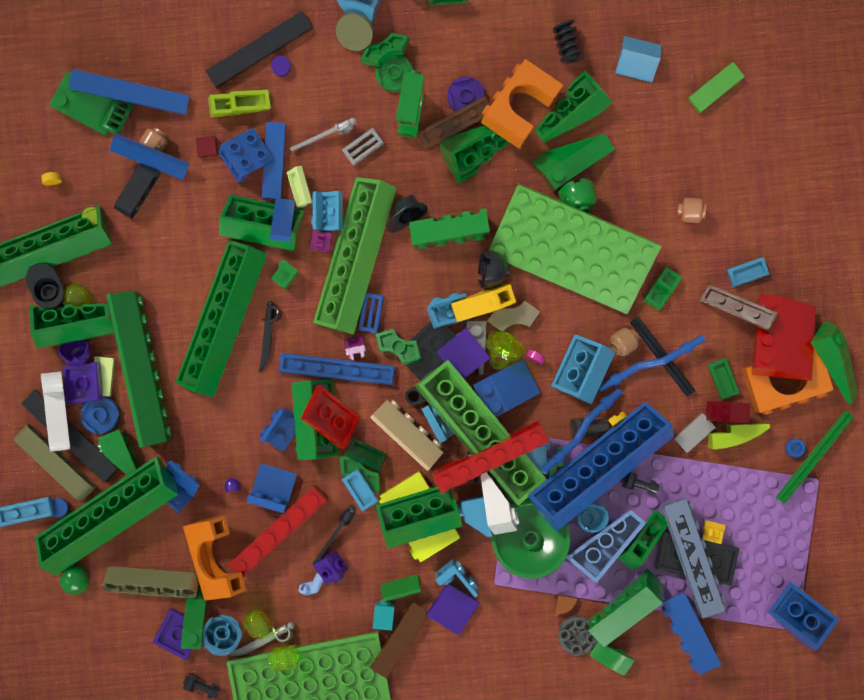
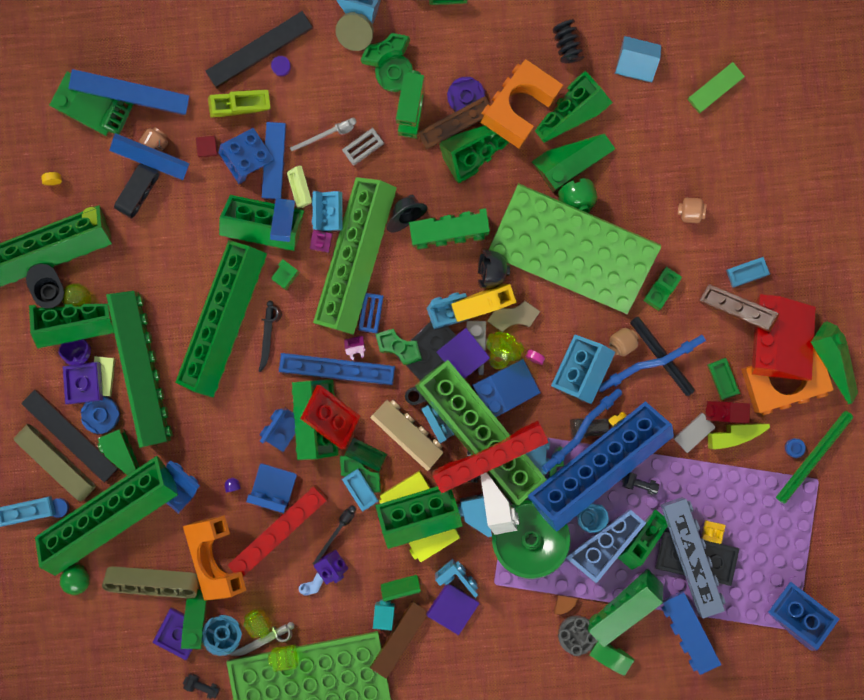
white beam [41,371,70,452] -> none

